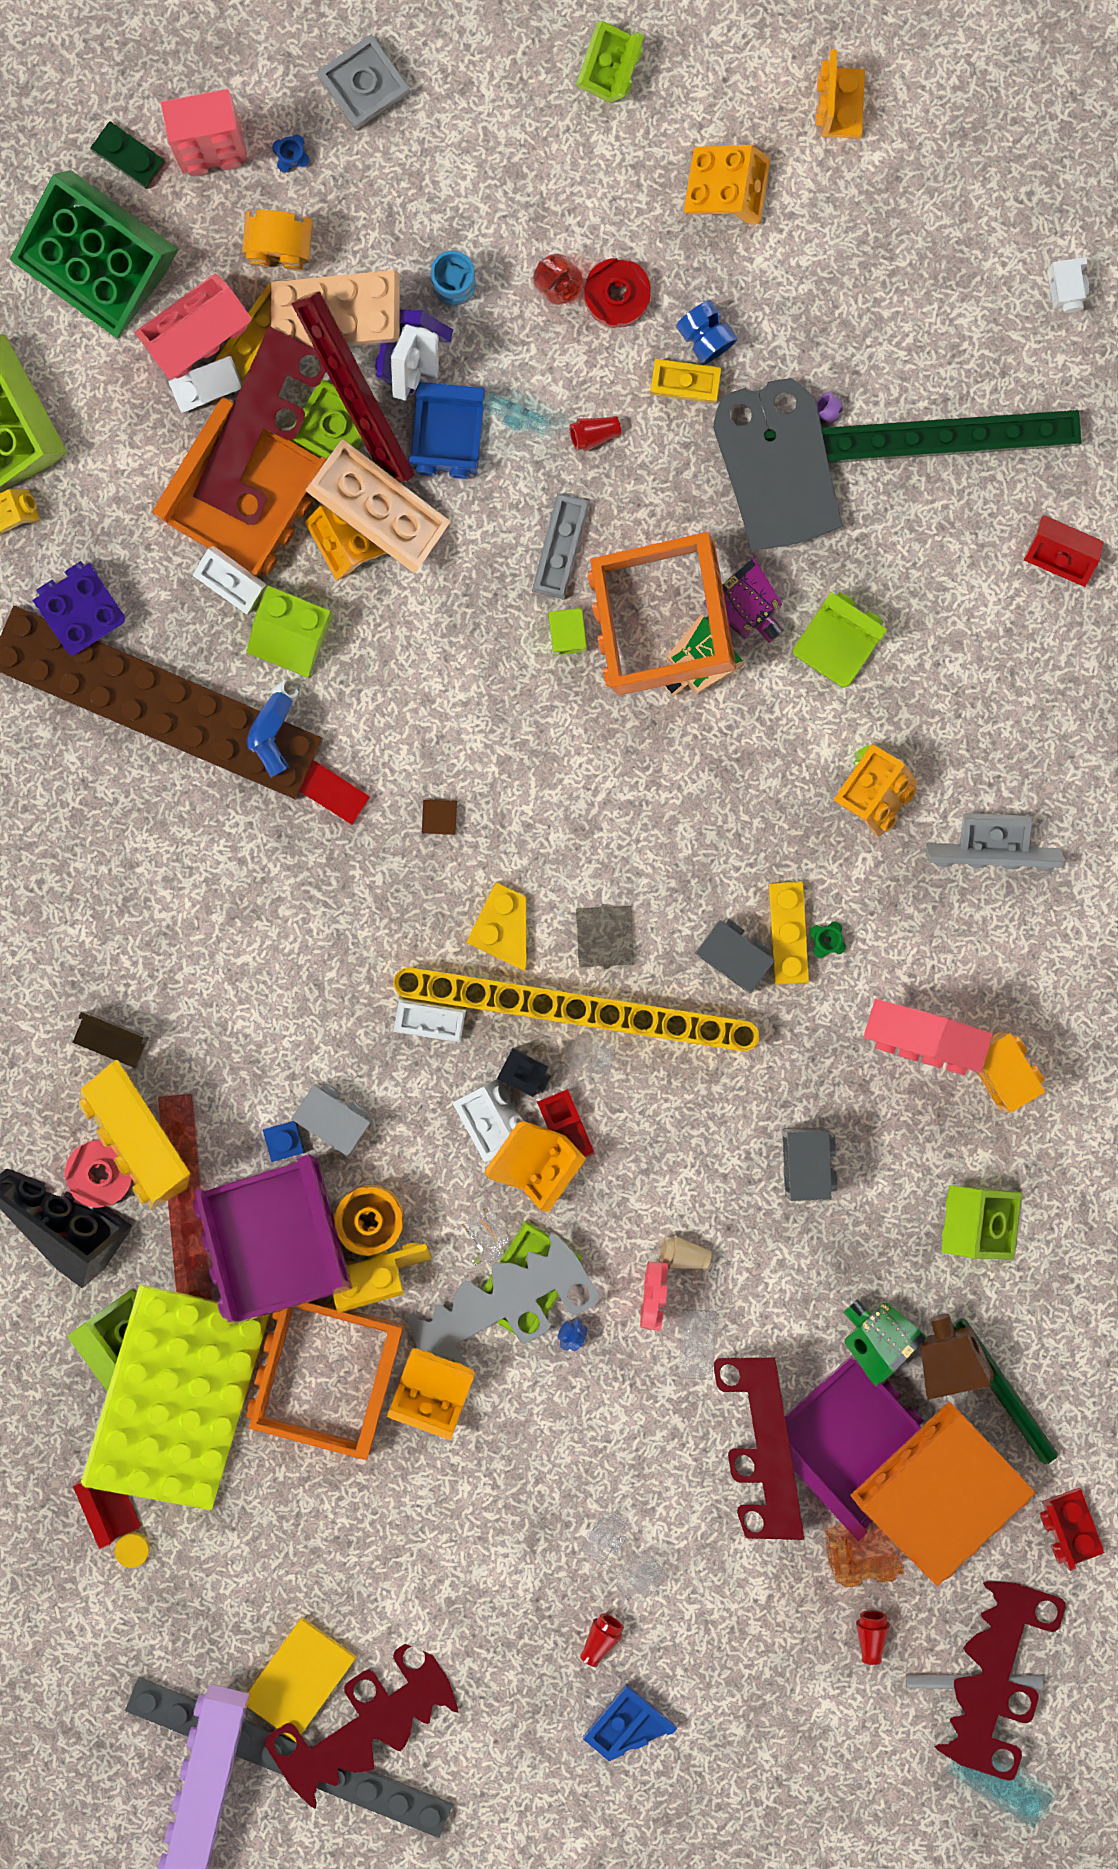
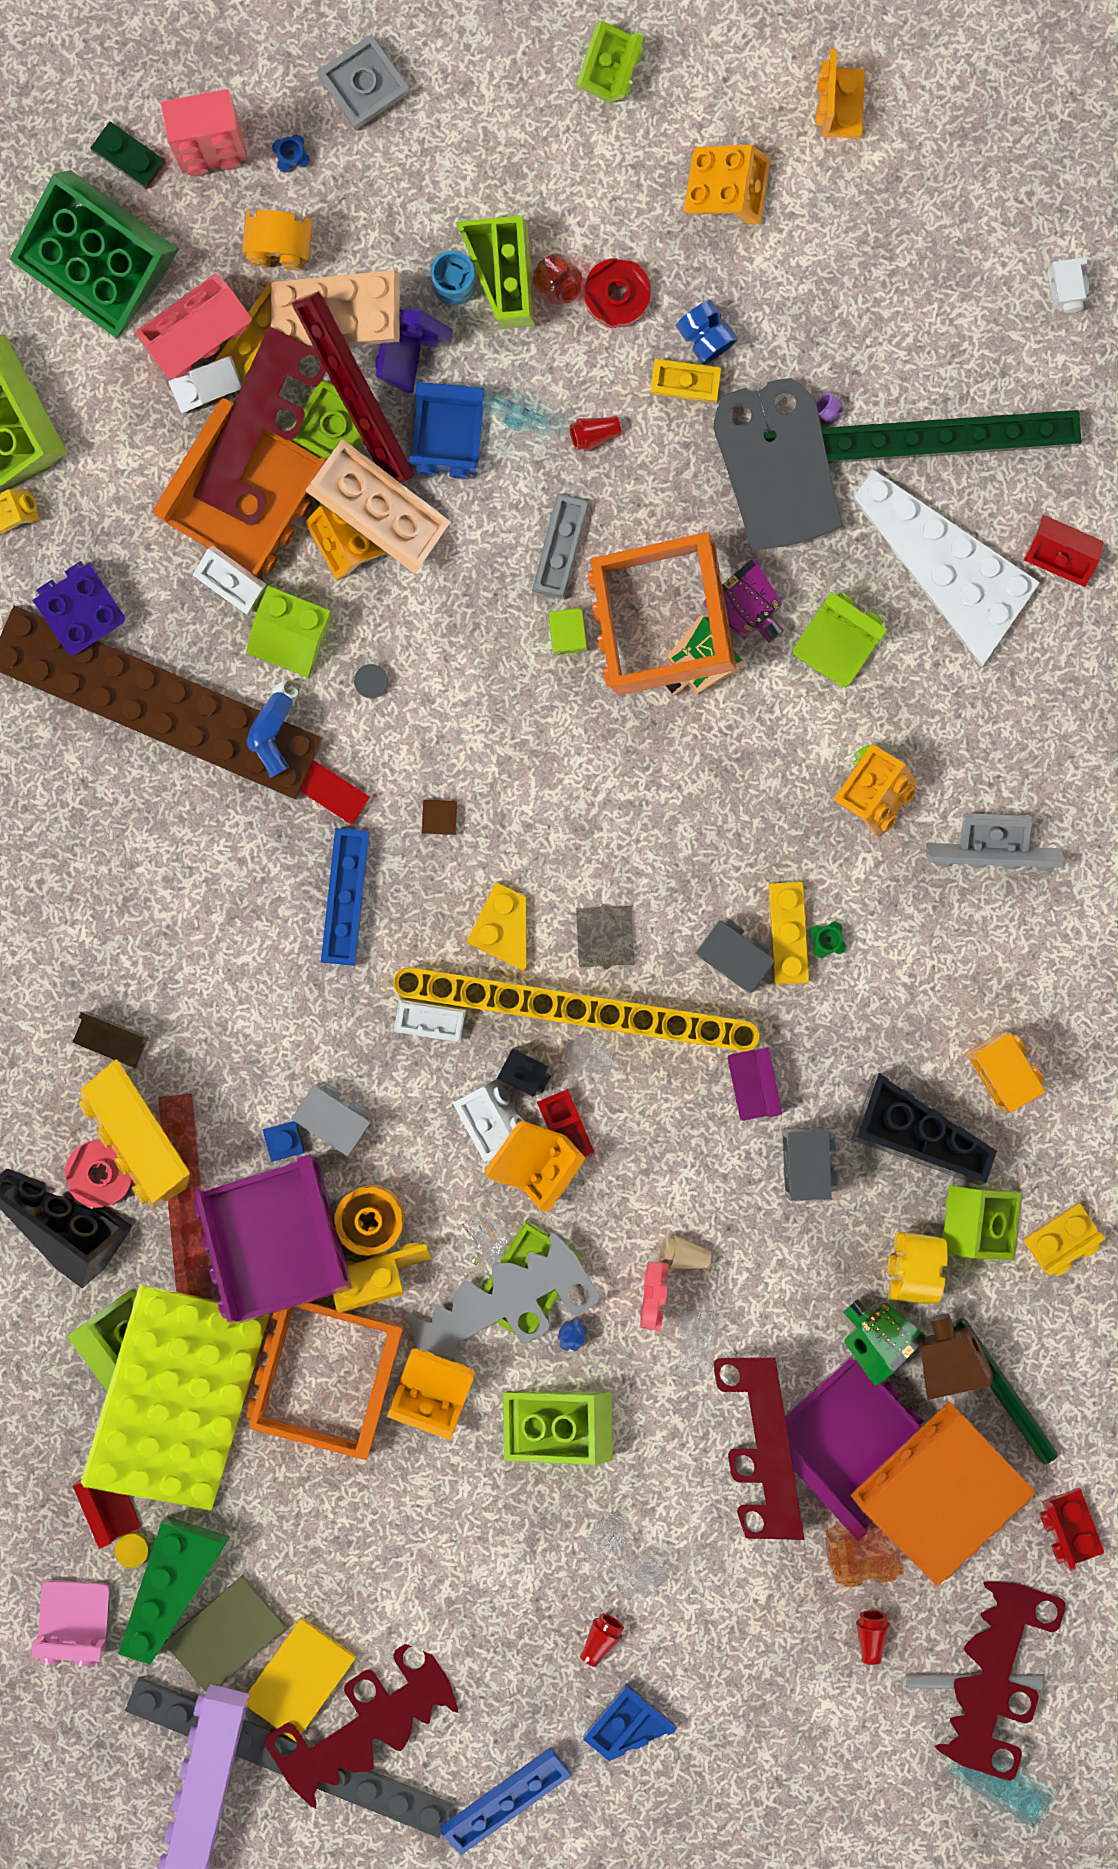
white bracket [391,325,439,401] -> none
coral brick [863,999,993,1076] -> none
none -> bright pink bracket [31,1580,110,1666]
none -> green wedge [118,1516,230,1665]
none -> olive tile [164,1574,286,1692]
none -> blue plate [321,828,370,966]
none -> dark grey tile [354,664,388,699]
none -> blue plate [440,1747,571,1855]
none -> lime wedge [456,215,535,329]
none -> lime slope [503,1391,613,1465]
none -> magenta panel [727,1047,782,1121]
none -> black wedge [851,1073,997,1185]
none -> white wing [853,469,1040,667]
none -> yellow brick [887,1231,947,1304]
none -> yellow bracket [1022,1202,1106,1277]

